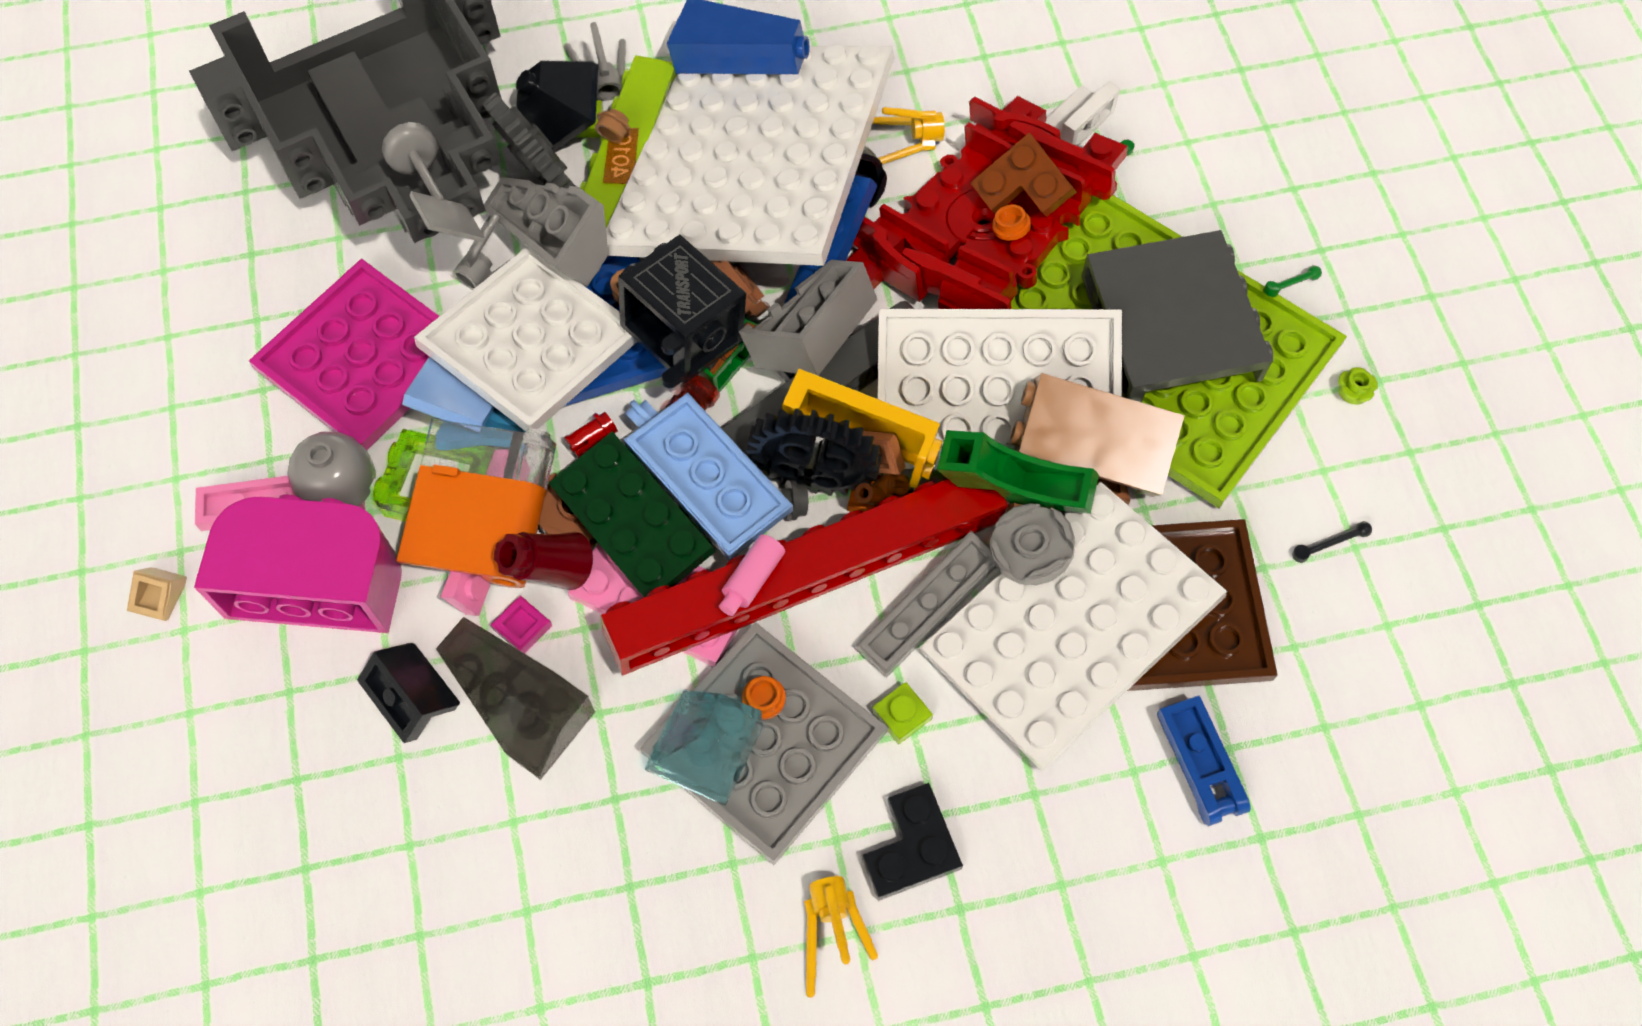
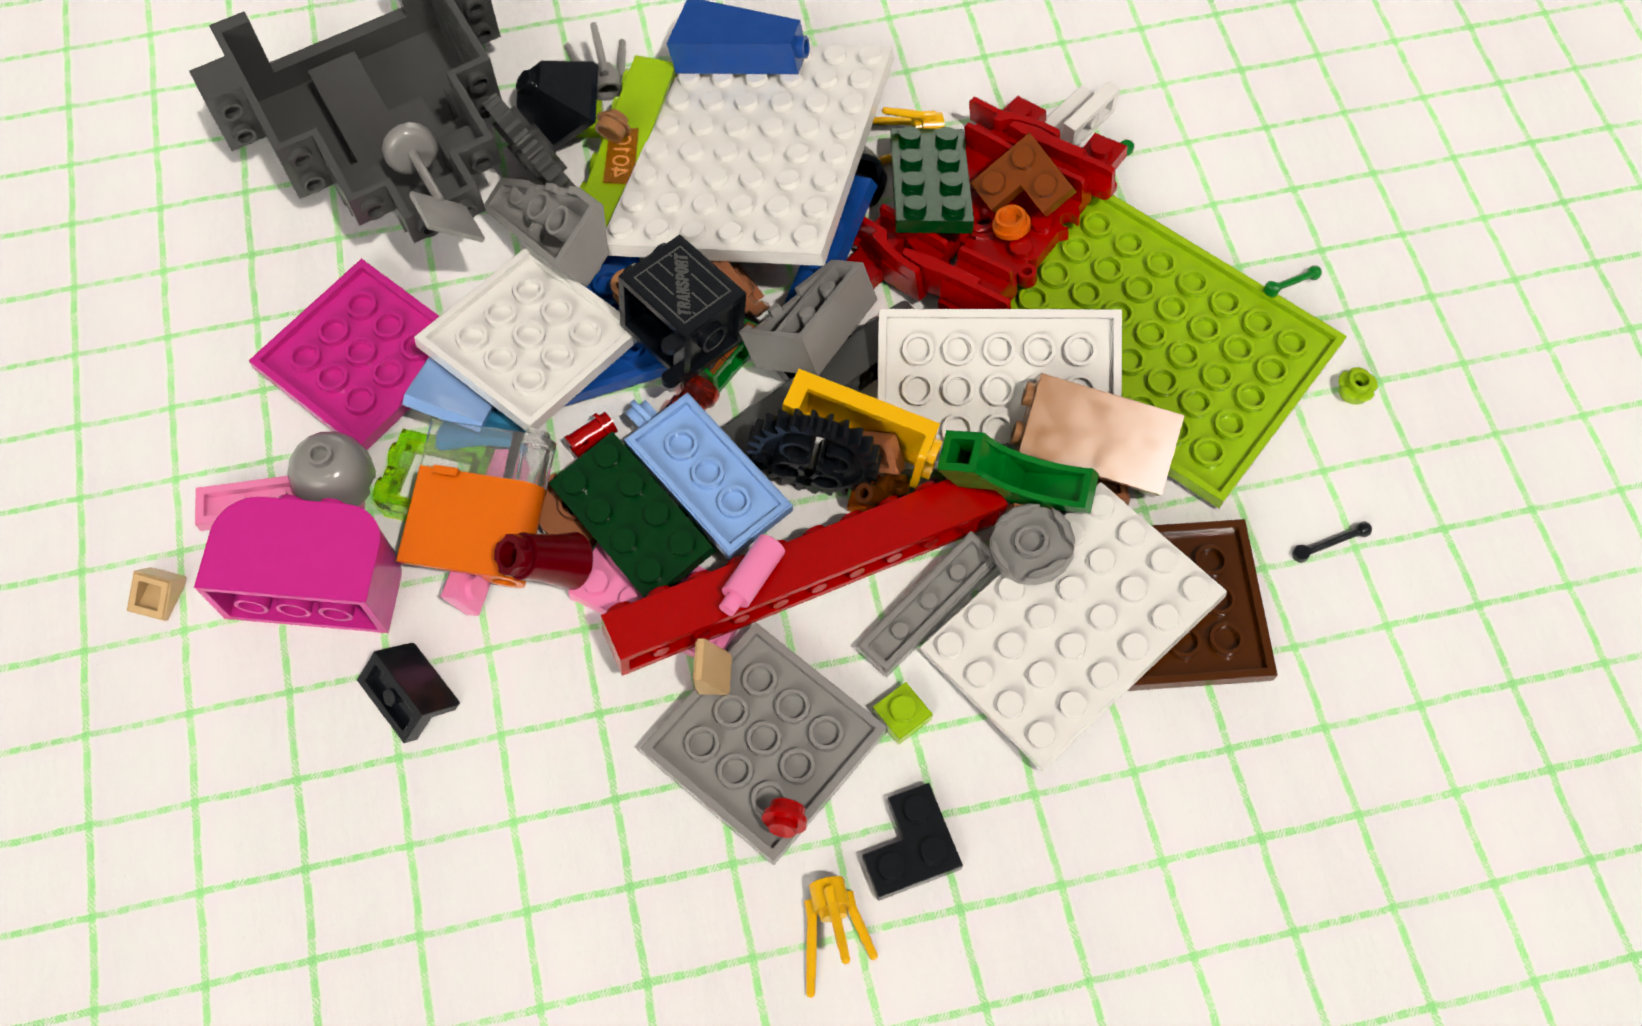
clear smoke wedge [436,617,595,780] -> none
light grey plant [453,213,512,290] -> none
dark pink tile [491,595,552,656] -> none
clear light blue slope [645,690,763,806] -> none
orange plate [742,676,786,720] -> none
dark grey plate [779,480,809,521] -> none
dark grey panel [1081,230,1273,403] -> none
blue plate [1157,695,1251,826] -> none
none -> tan slope [693,638,732,695]
none -> red plate [762,798,808,838]
none -> plate [890,126,974,234]

